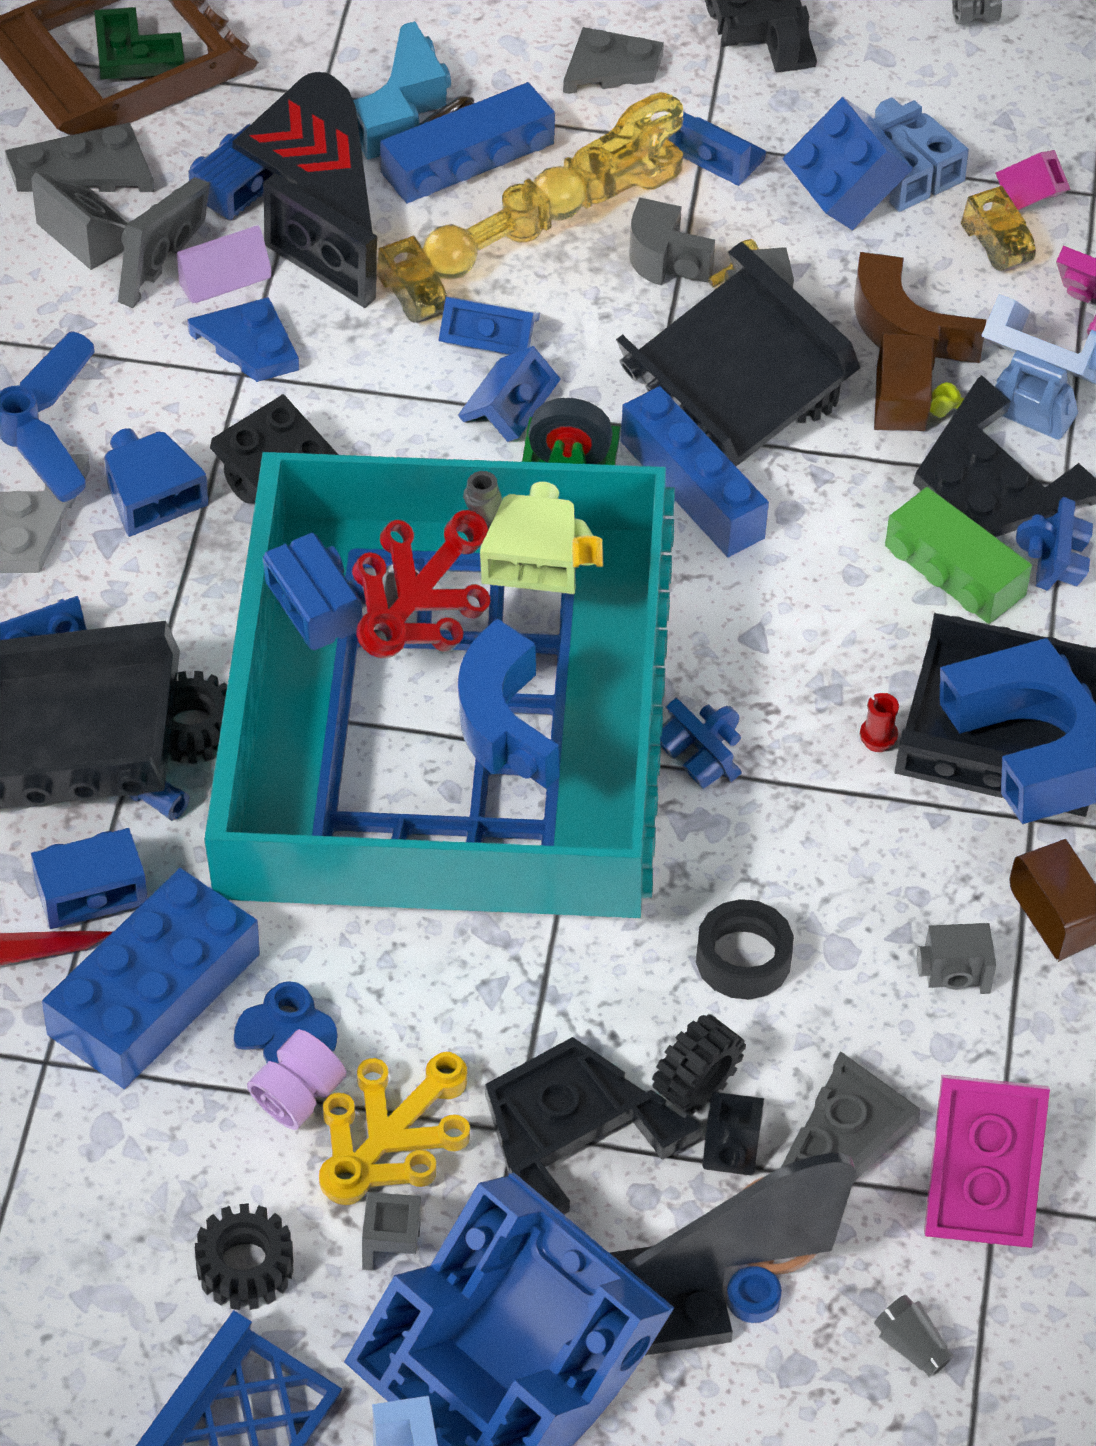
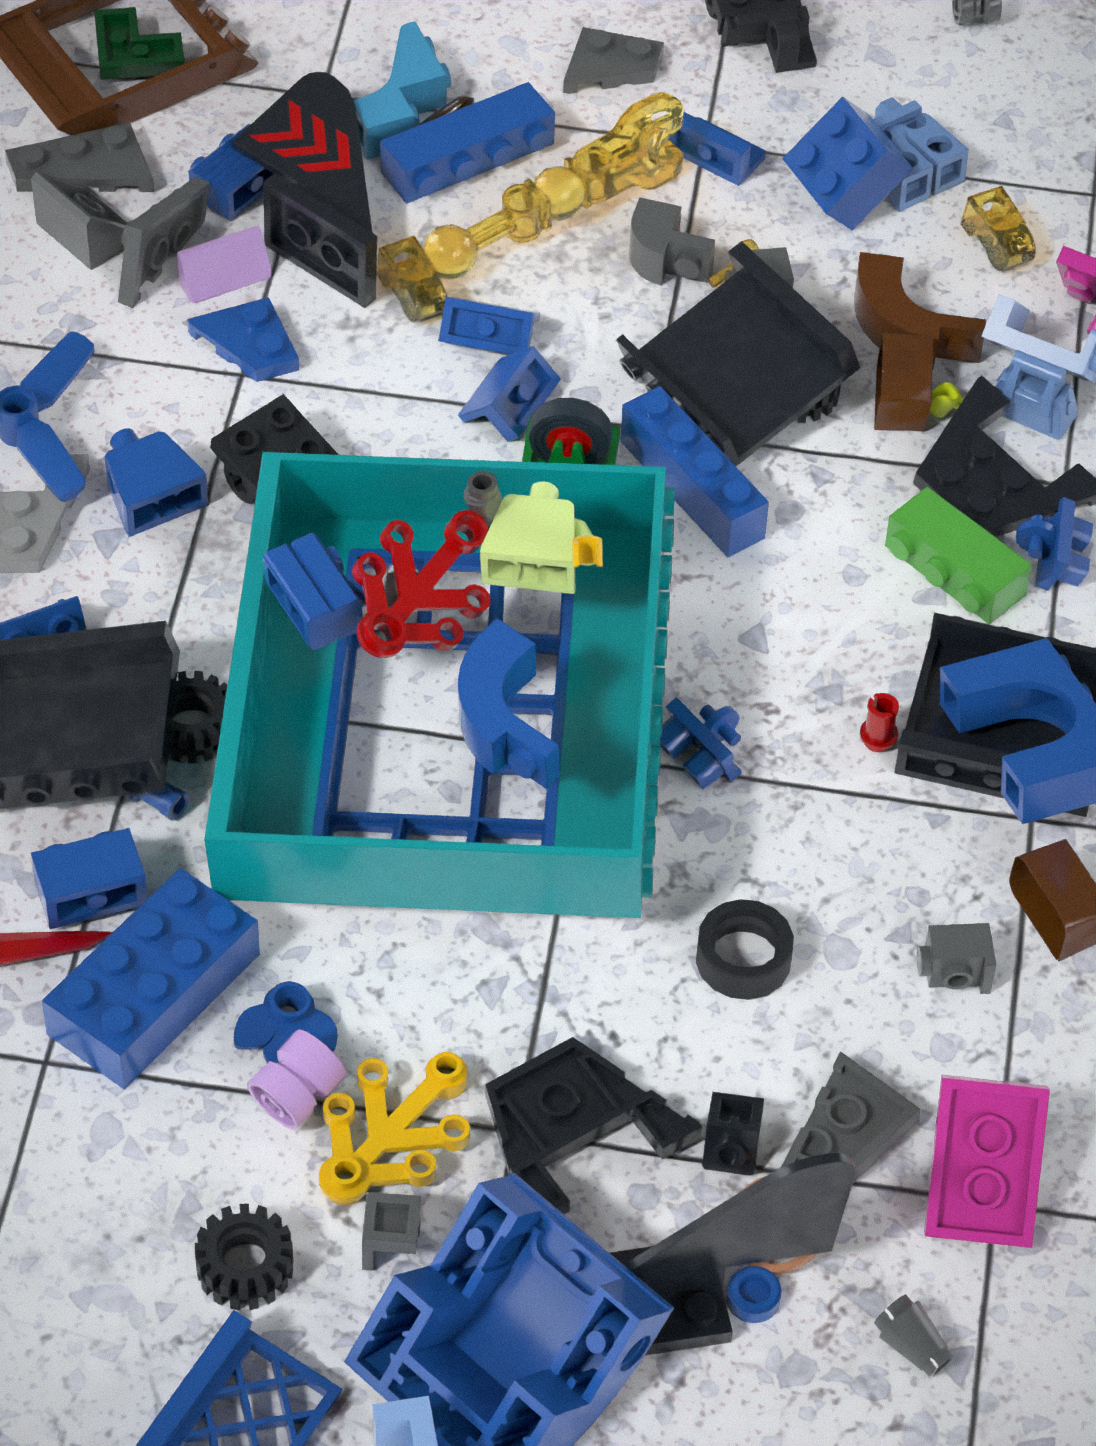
black tyre [652,1014,746,1115] -> none
dark pink panel [995,150,1071,212] -> none

